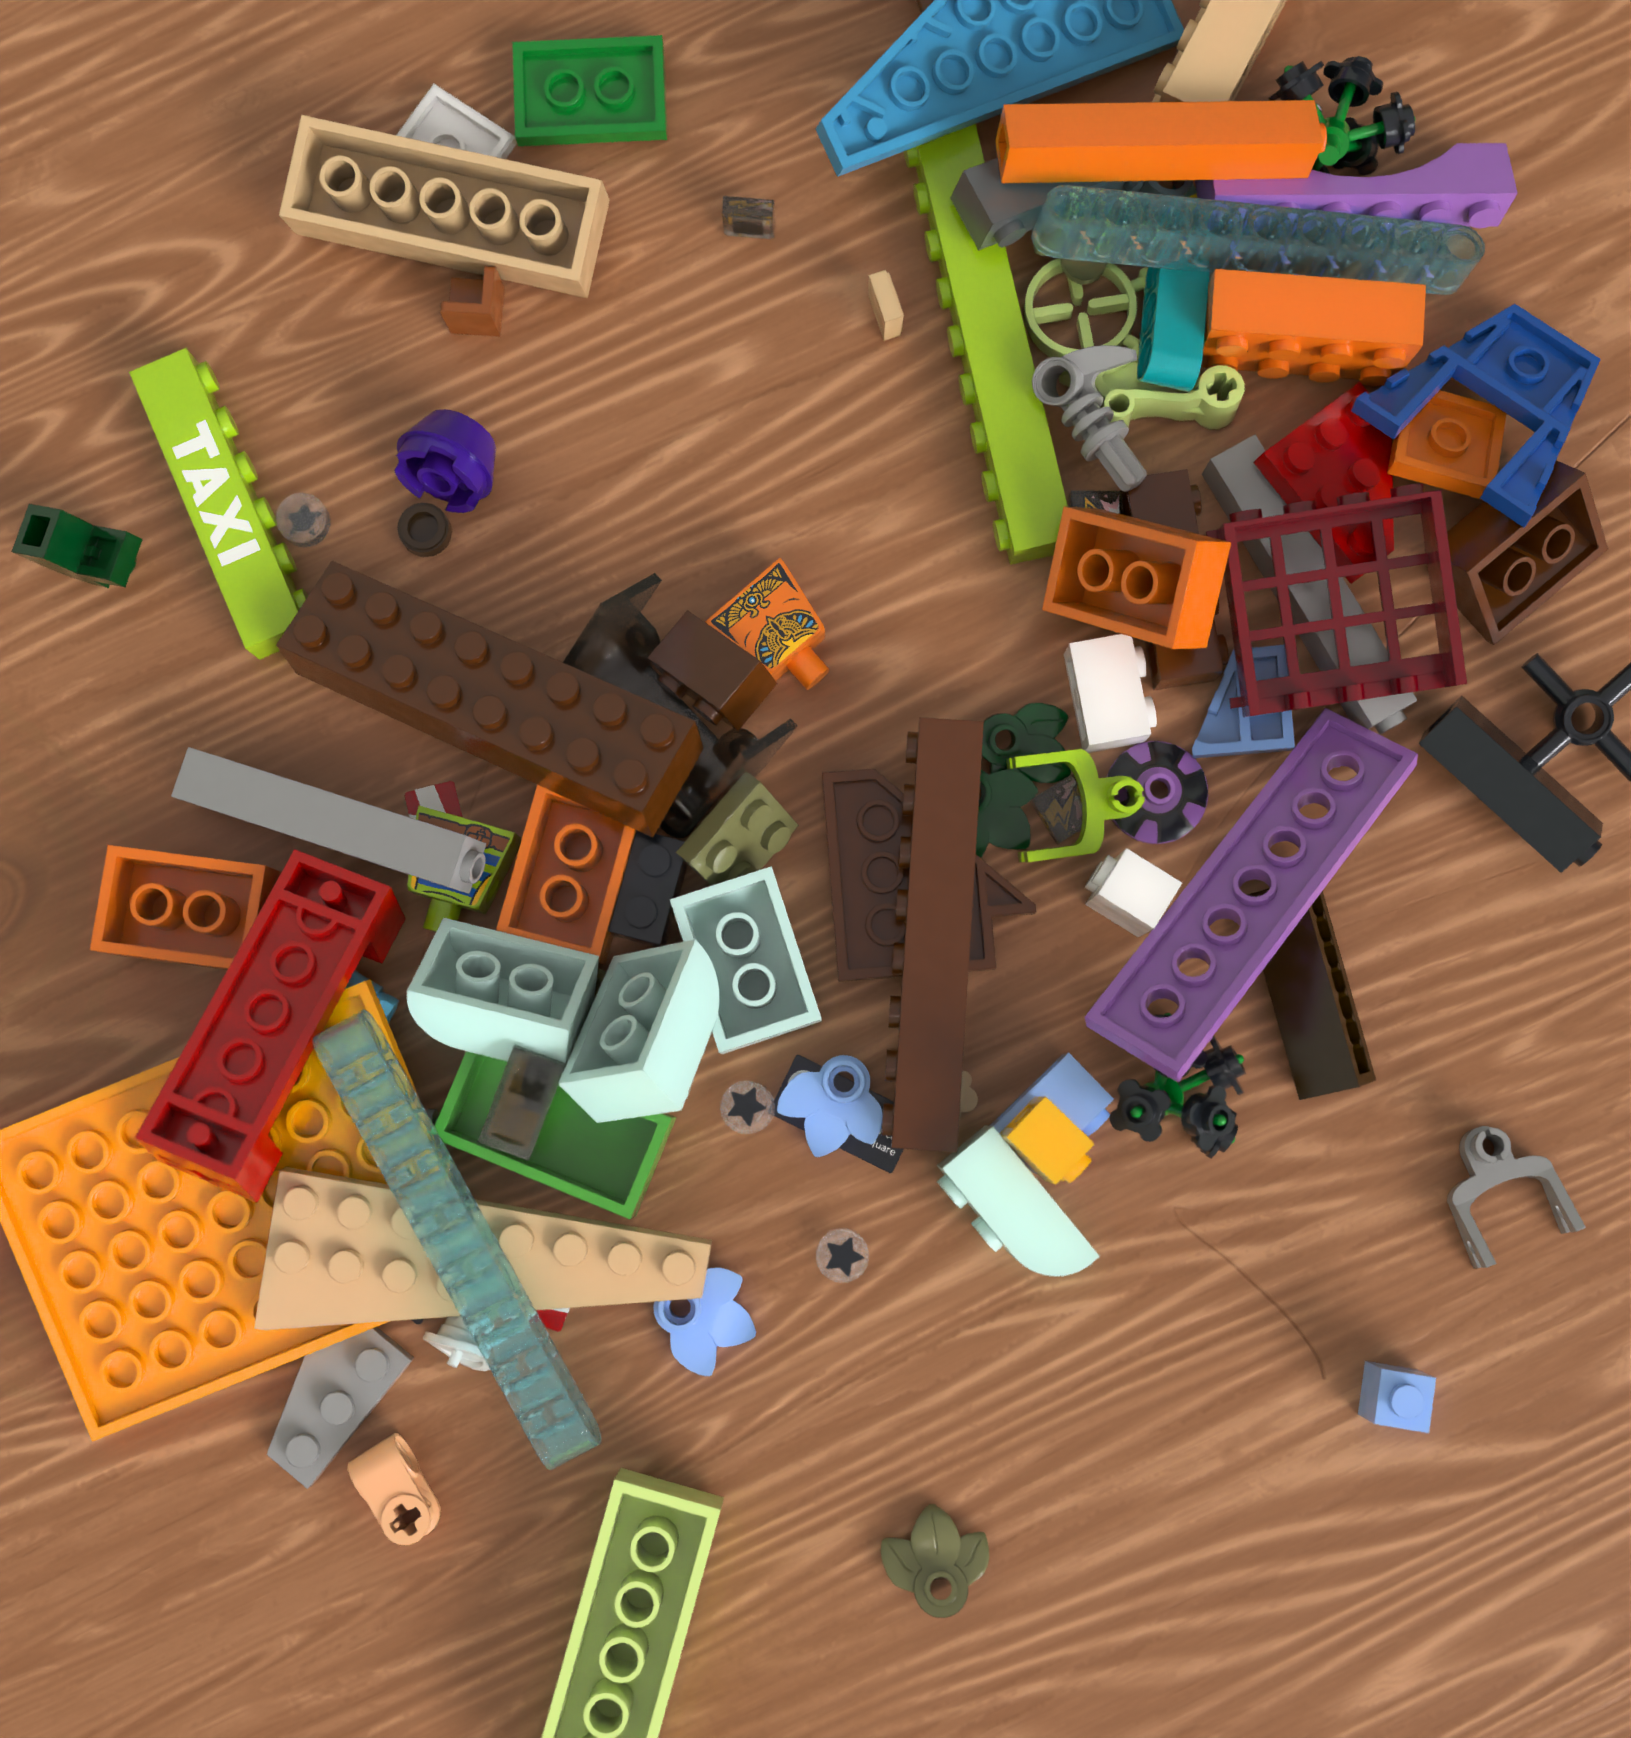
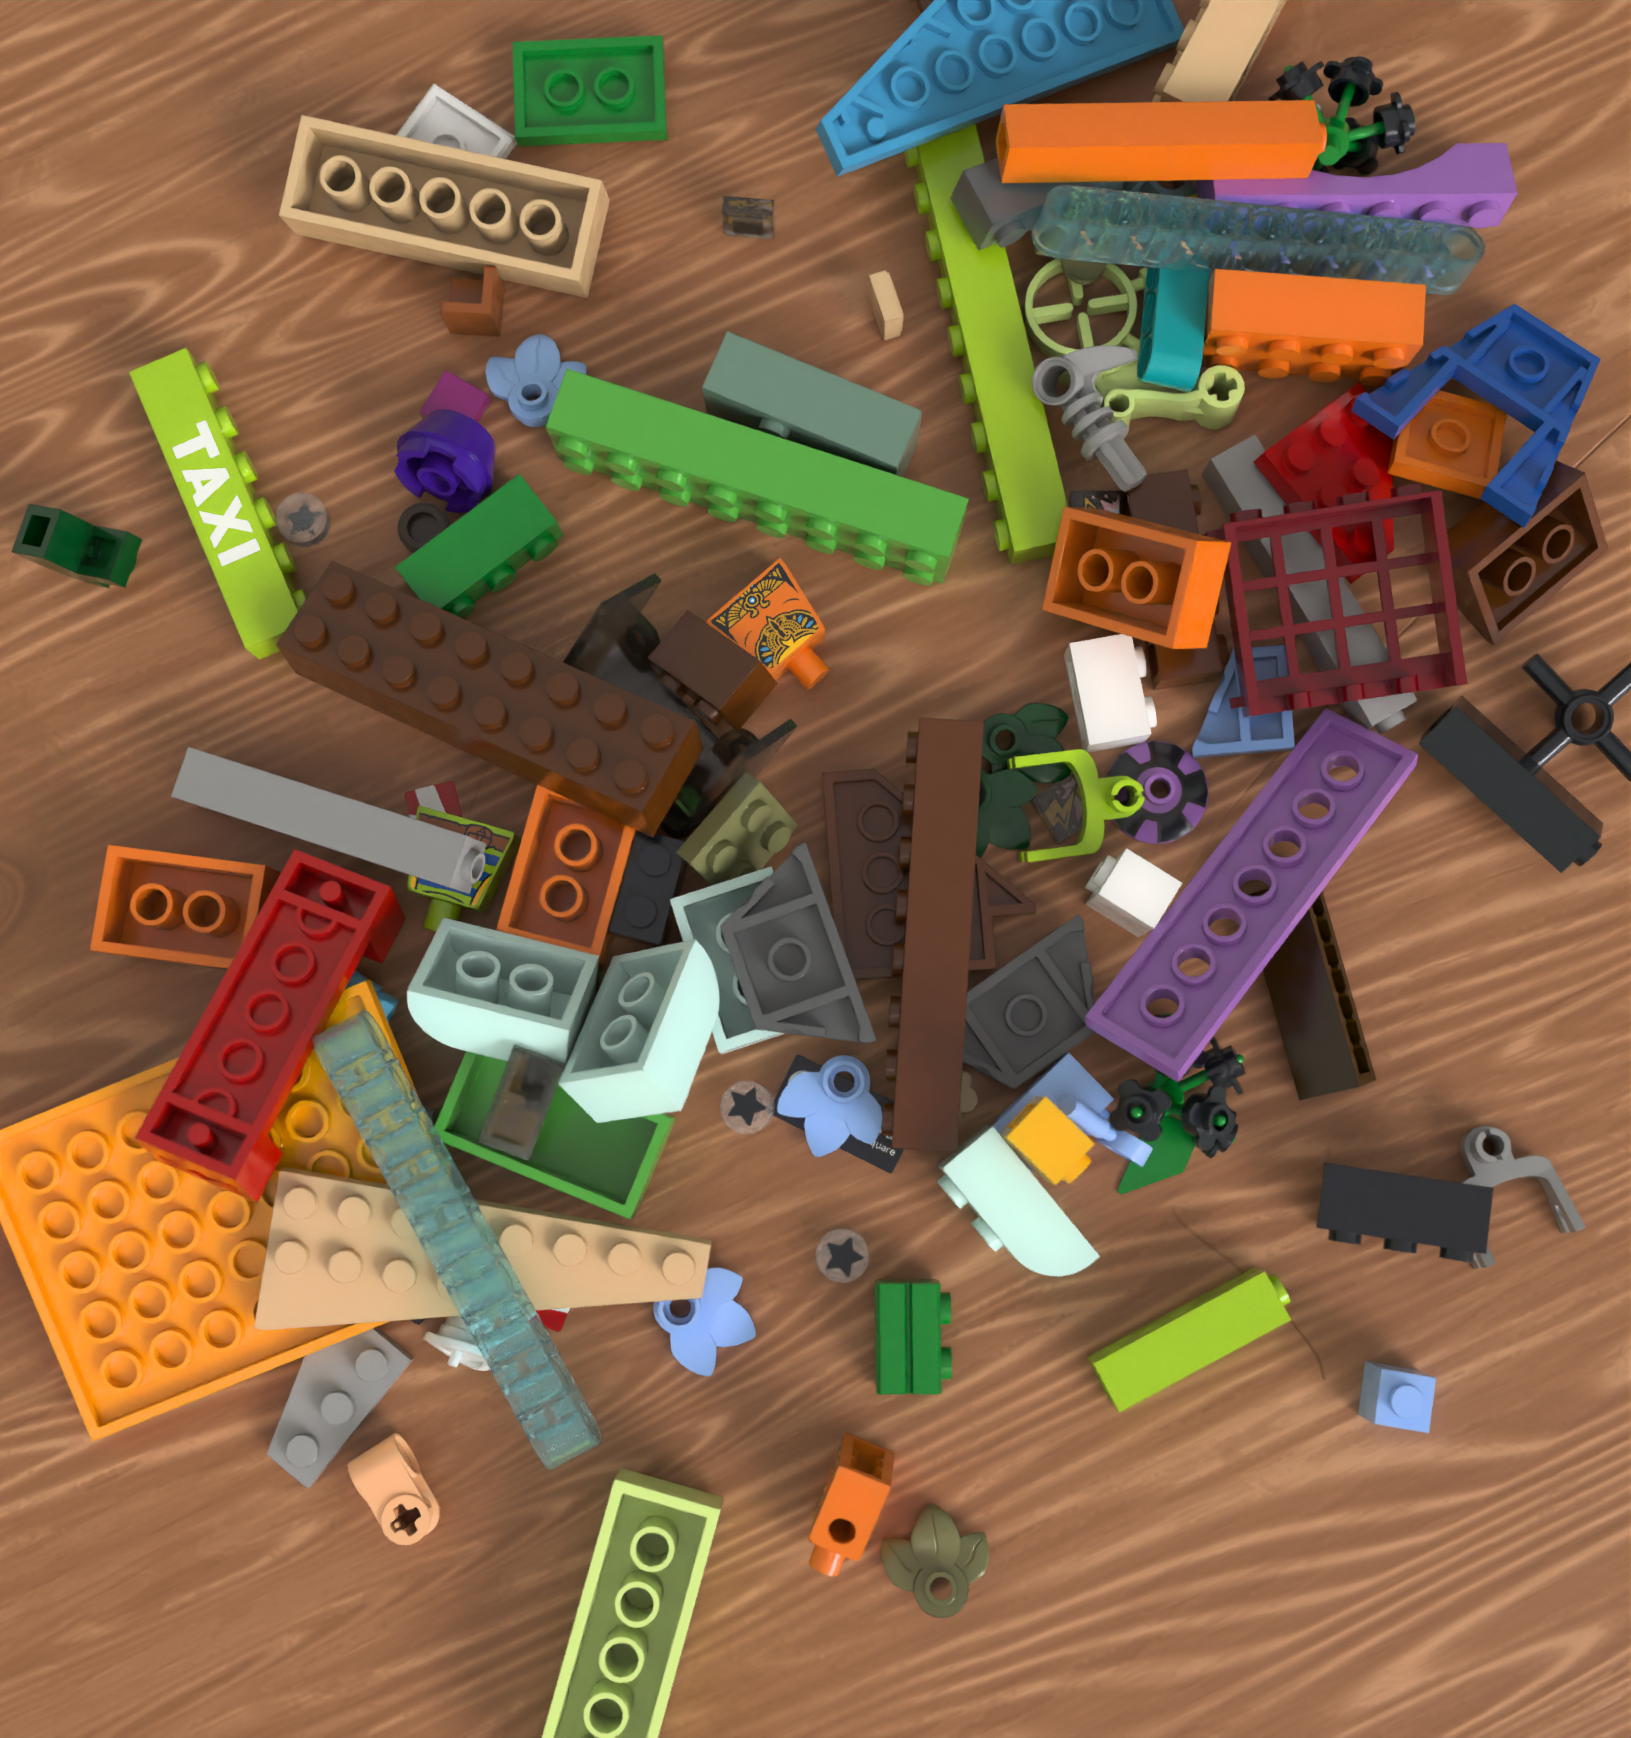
none -> green brick [395,474,563,619]
none -> magenta tile [419,370,492,422]
none -> light blue plate [485,334,587,427]
none -> bright green brick [546,369,969,586]
none -> sand green brick [702,331,922,477]
none -> dark grey wing [720,843,876,1043]
none -> orange torso [808,1432,895,1576]
none -> green brick [875,1279,952,1395]
none -> dark grey wing [963,914,1096,1089]
none -> light blue piece [1058,1096,1153,1167]
none -> lime brick [1087,1267,1291,1413]
none -> green sticker [1117,1115,1195,1194]
none -> black brick [1317,1163,1493,1263]

